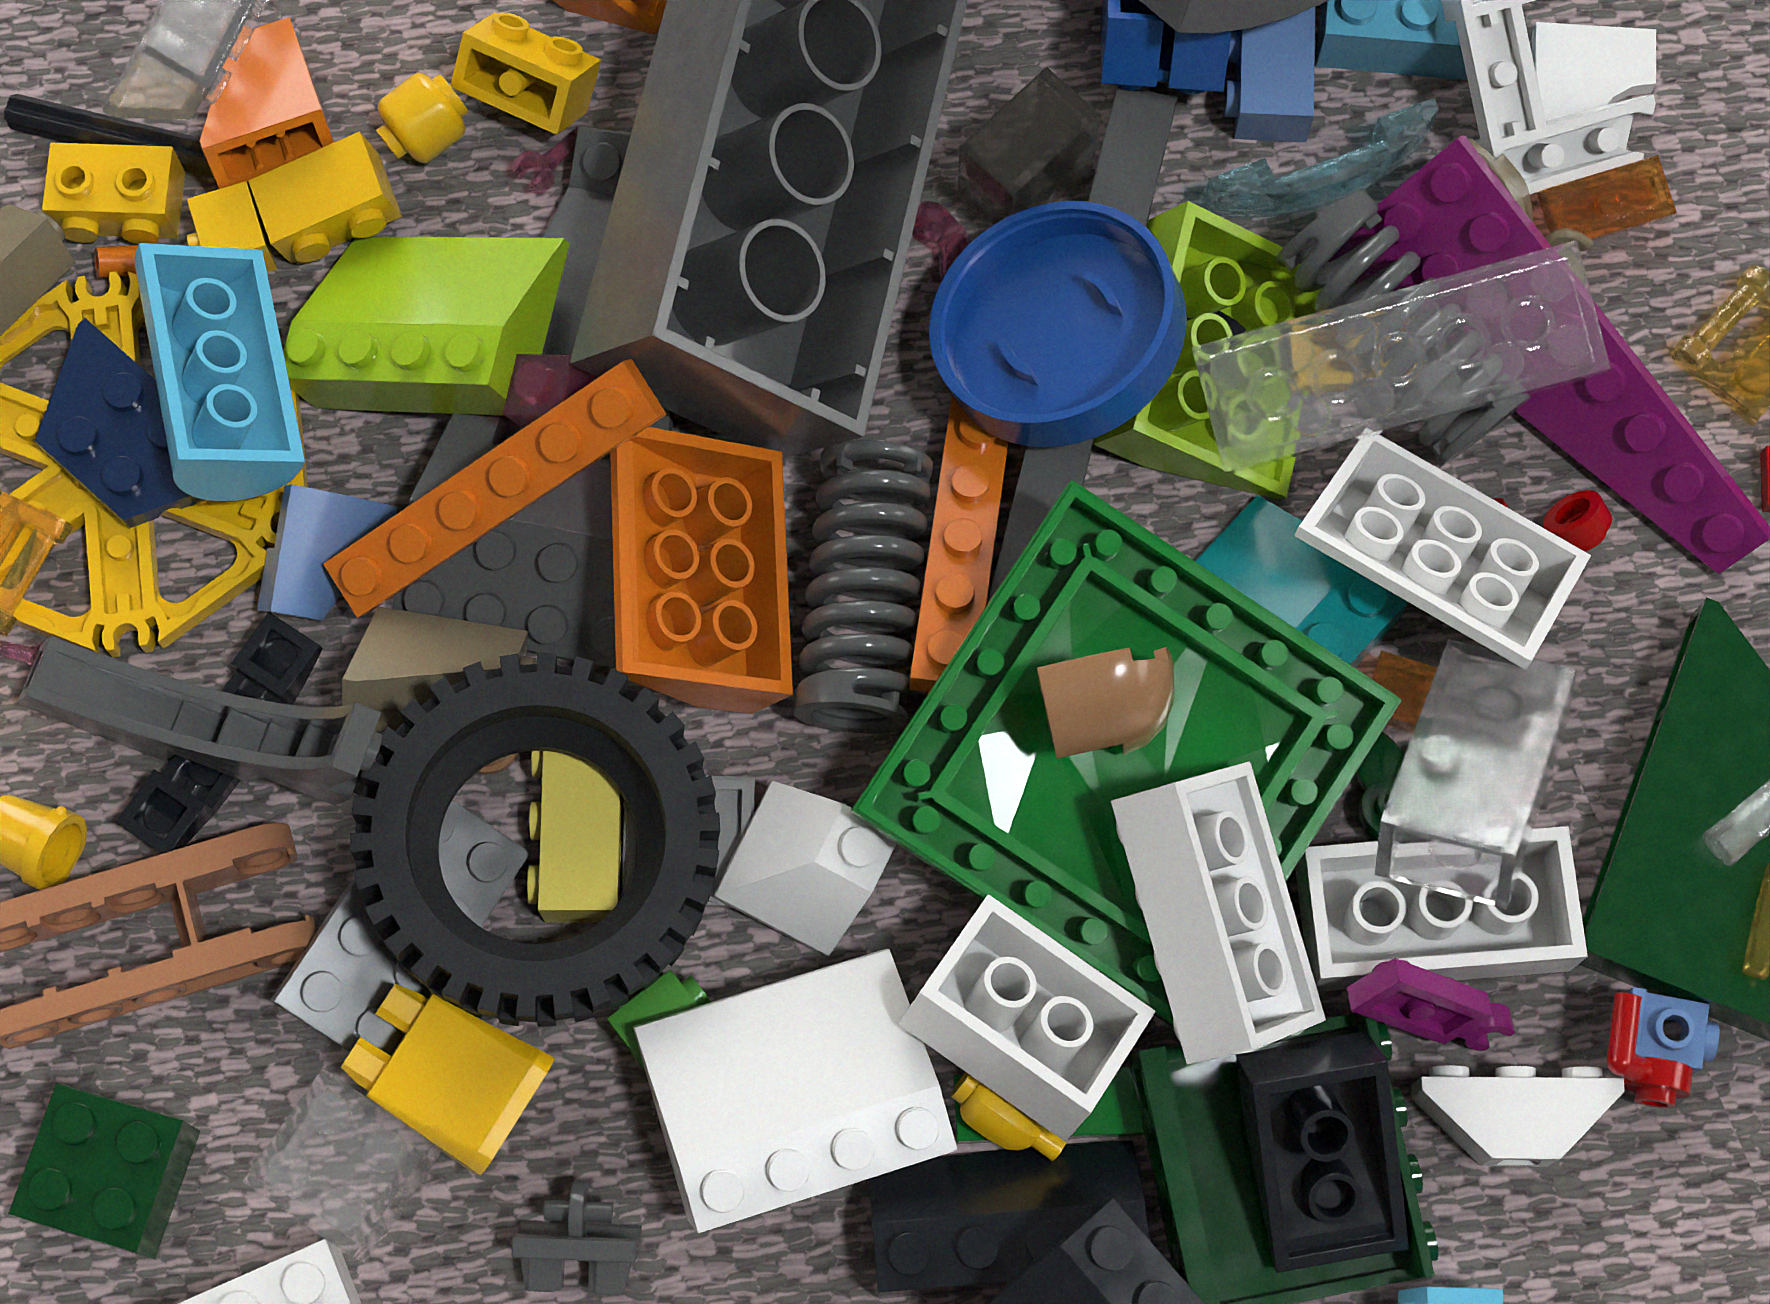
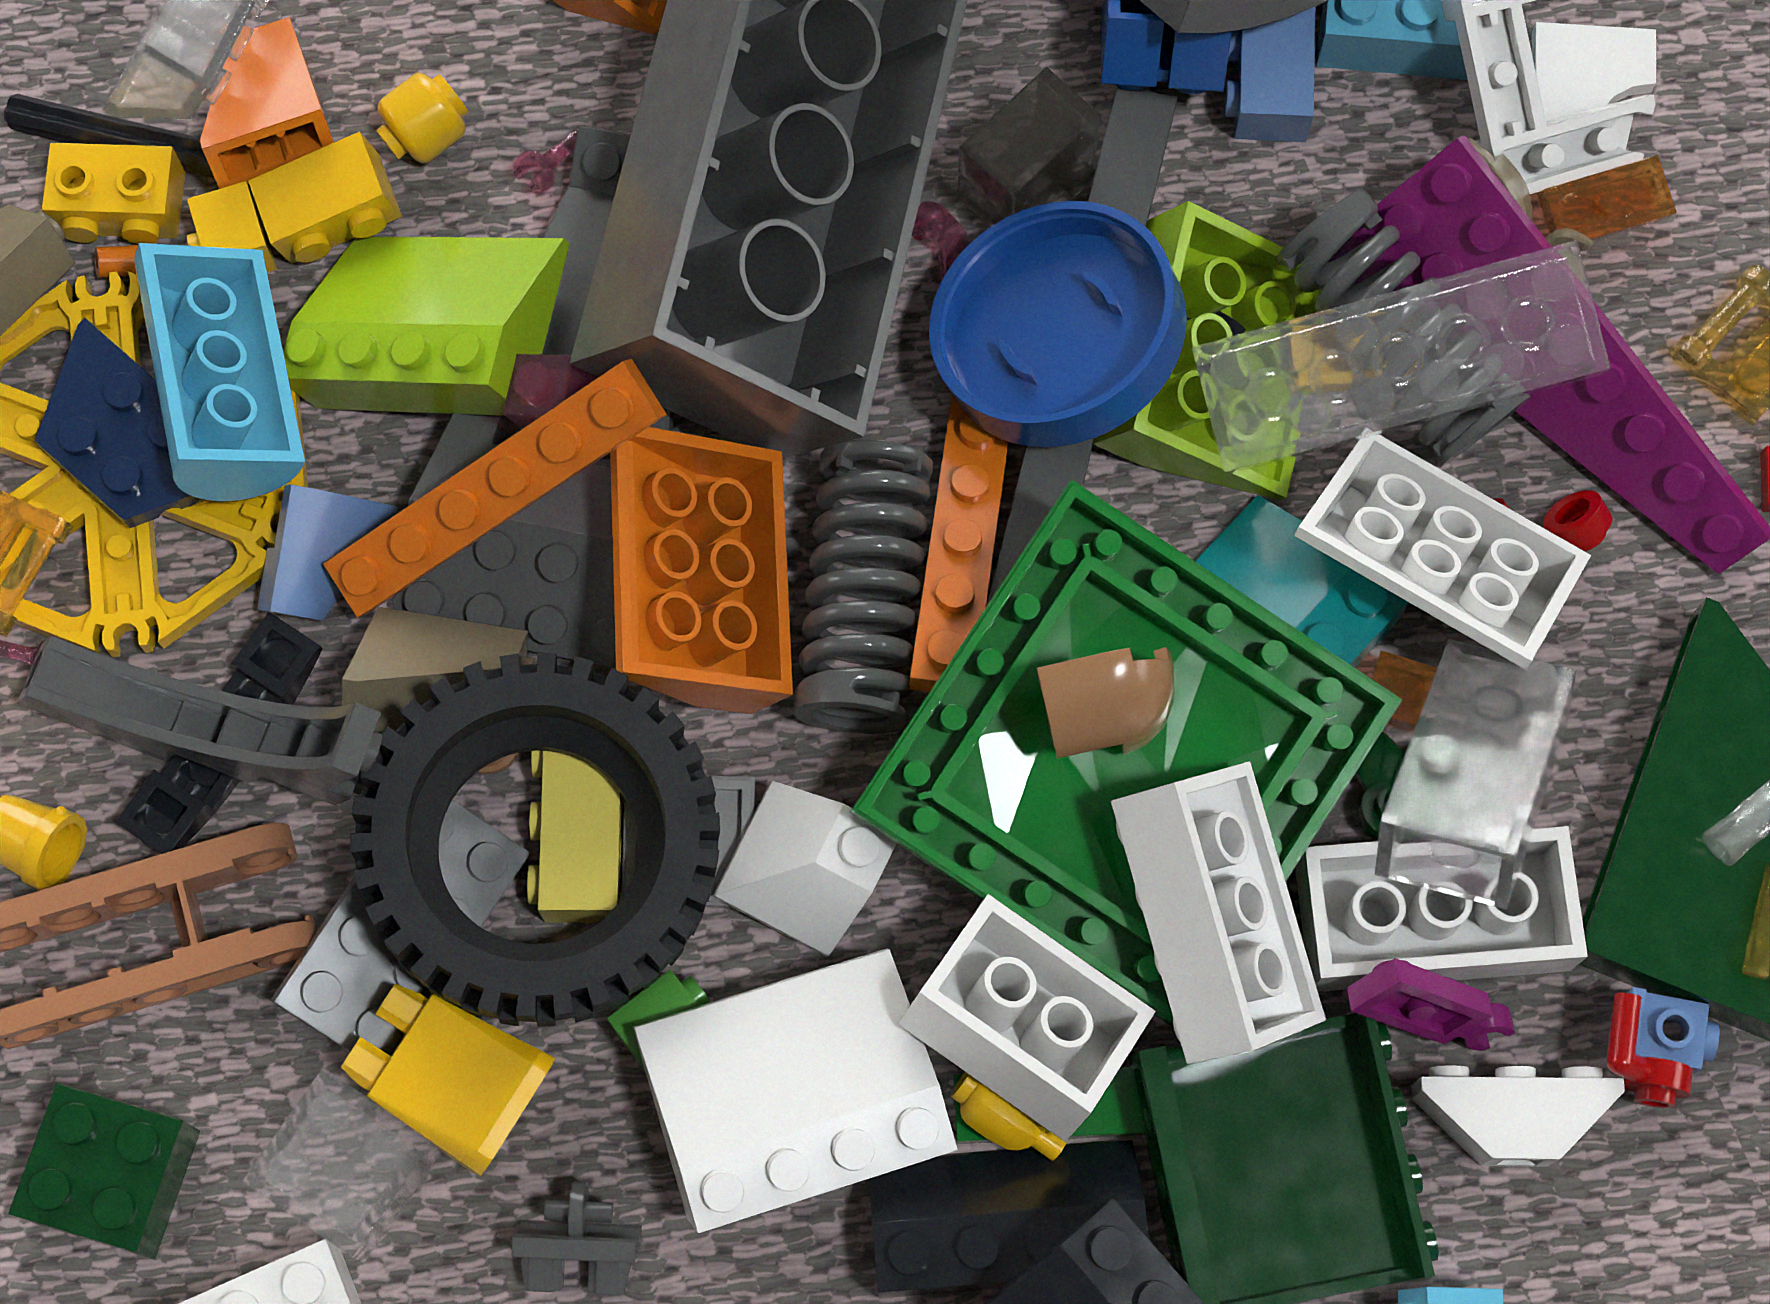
yellow brick [450,12,601,135] -> none
clear light blue slope [1203,98,1439,219] -> none
black slope [1235,1031,1409,1273] -> none

